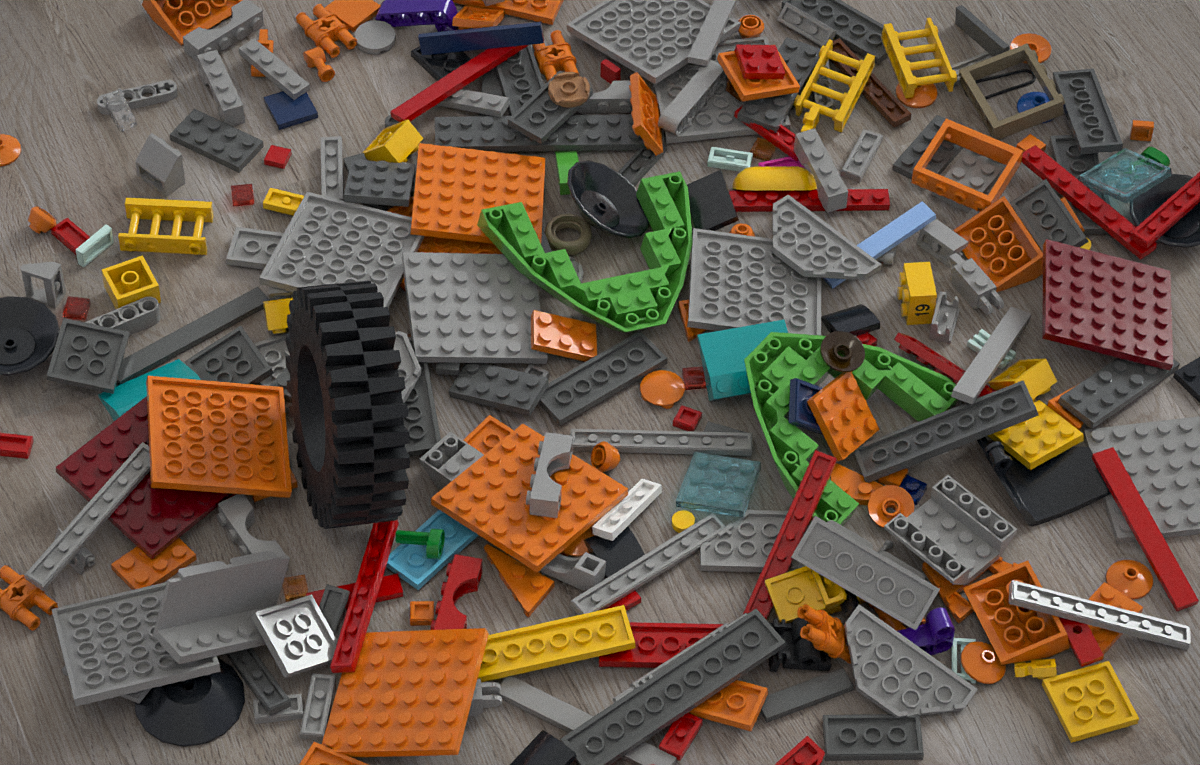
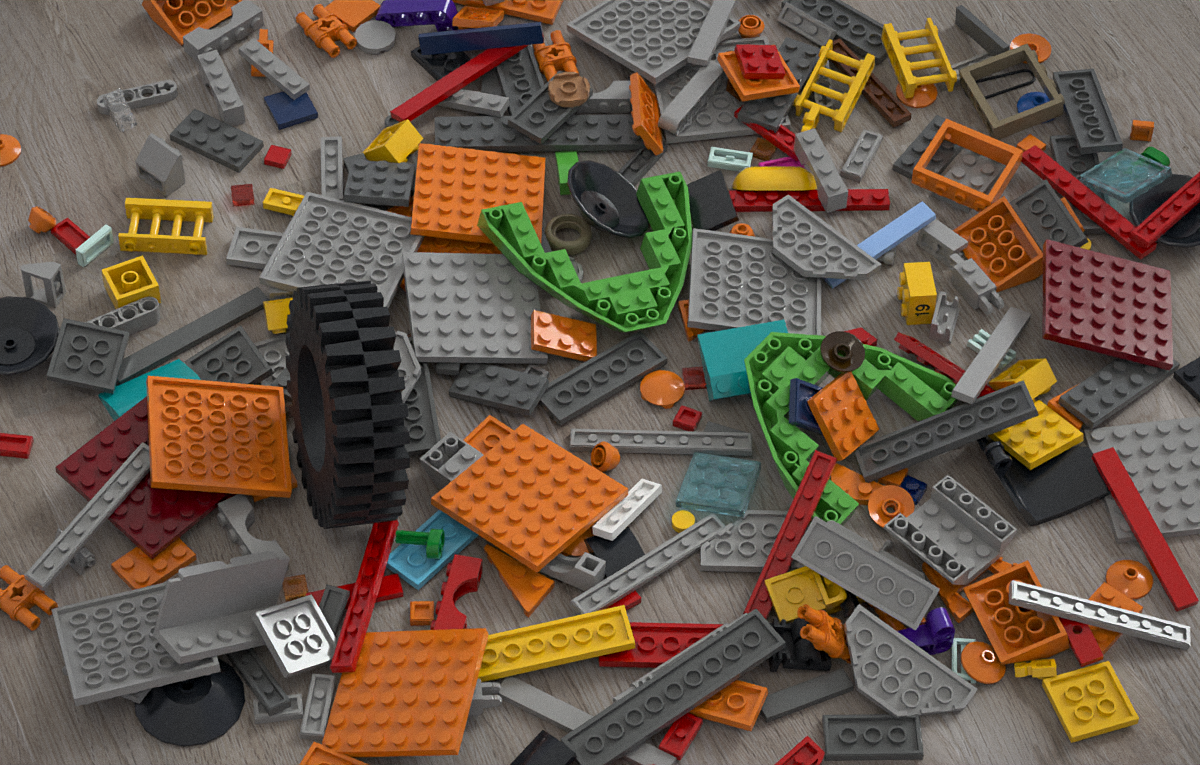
clear red tile [63,296,91,320] -> none
orange leg [303,46,335,82] -> none
light grey arch [526,432,573,518] -> none
red tile [600,59,621,84] -> none
black slope [821,304,880,336] -> none

